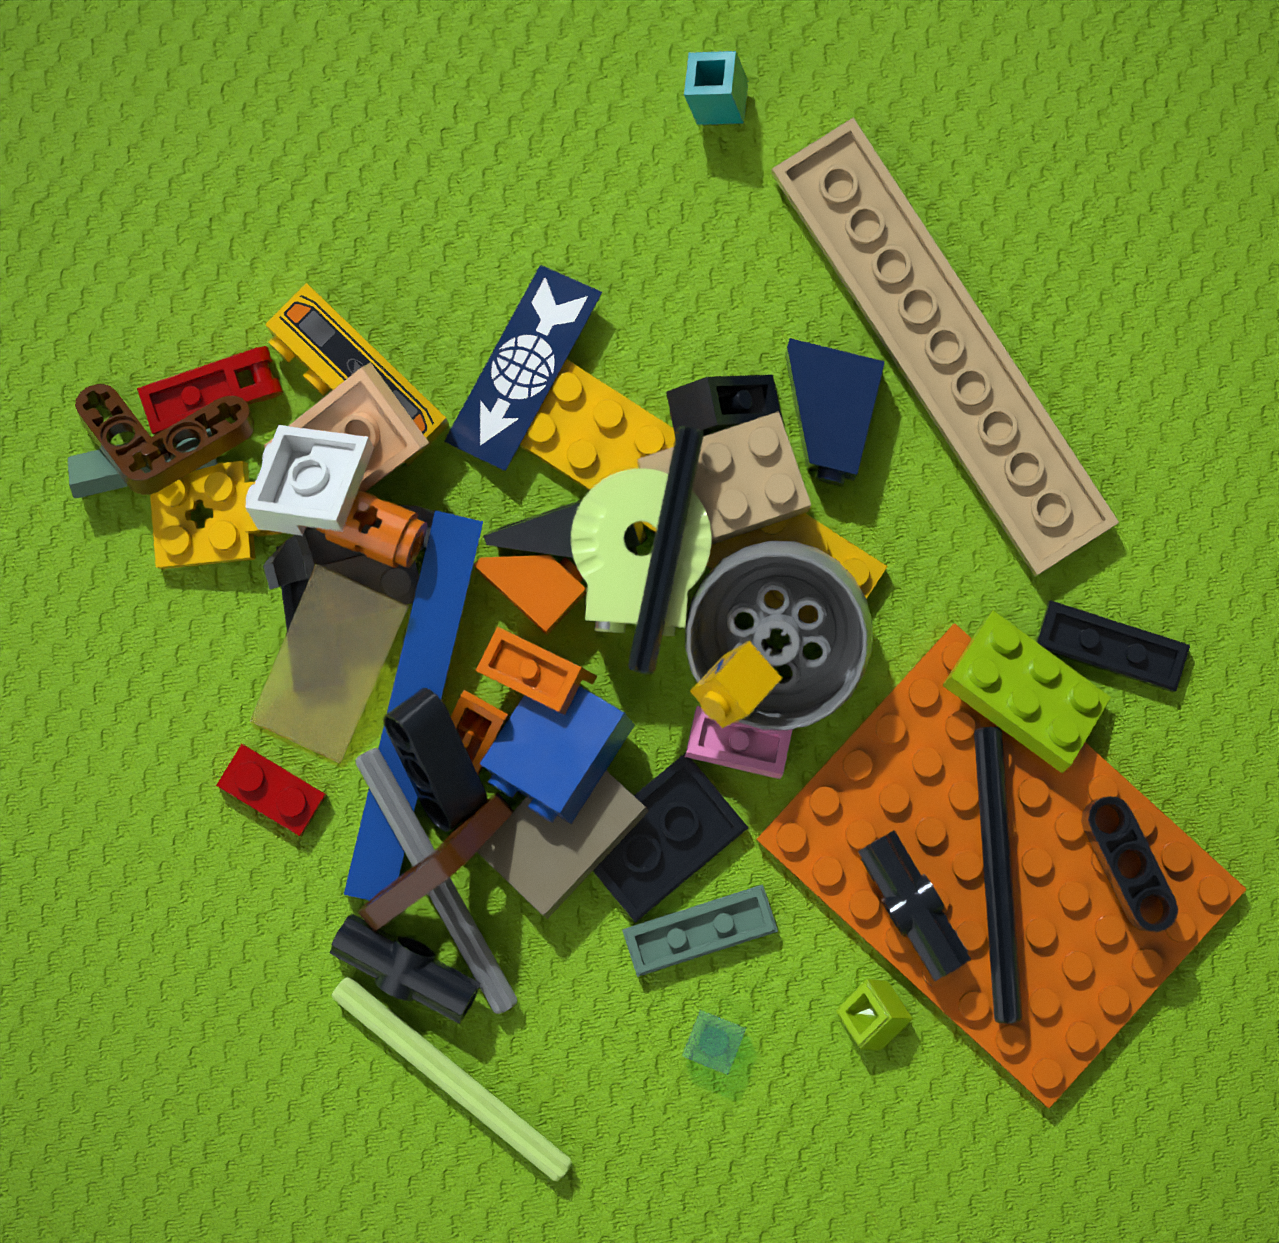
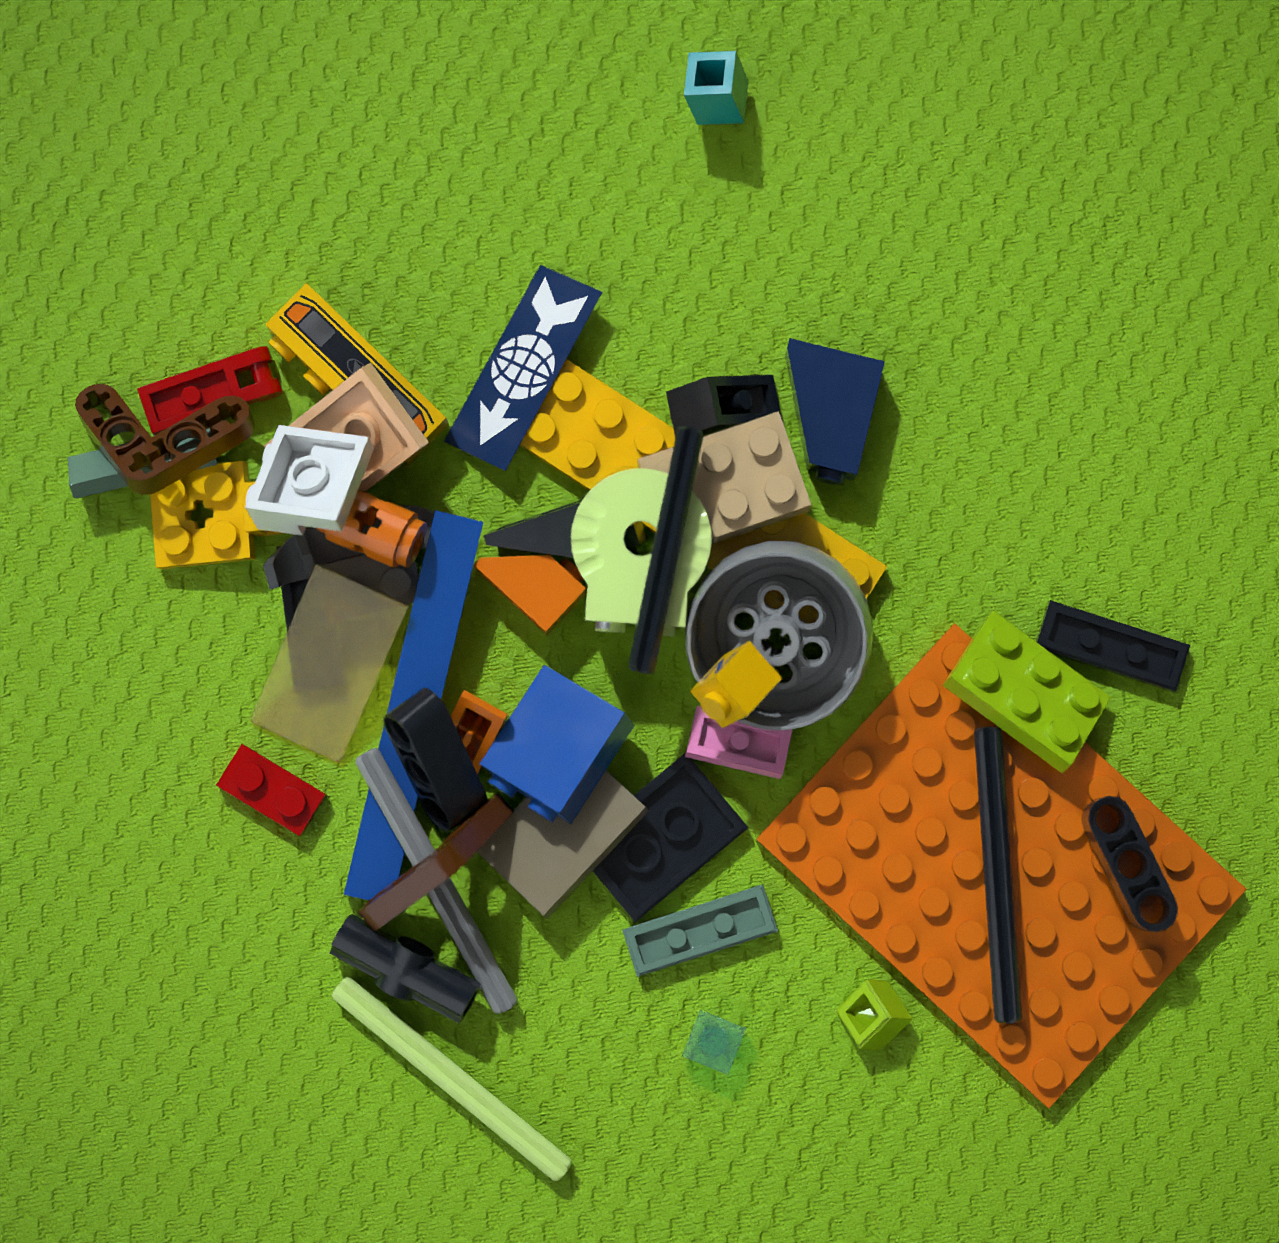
orange panel [475,626,597,715] -> none
tan plate [771,118,1119,577] -> none
black piece [857,830,972,981] -> none

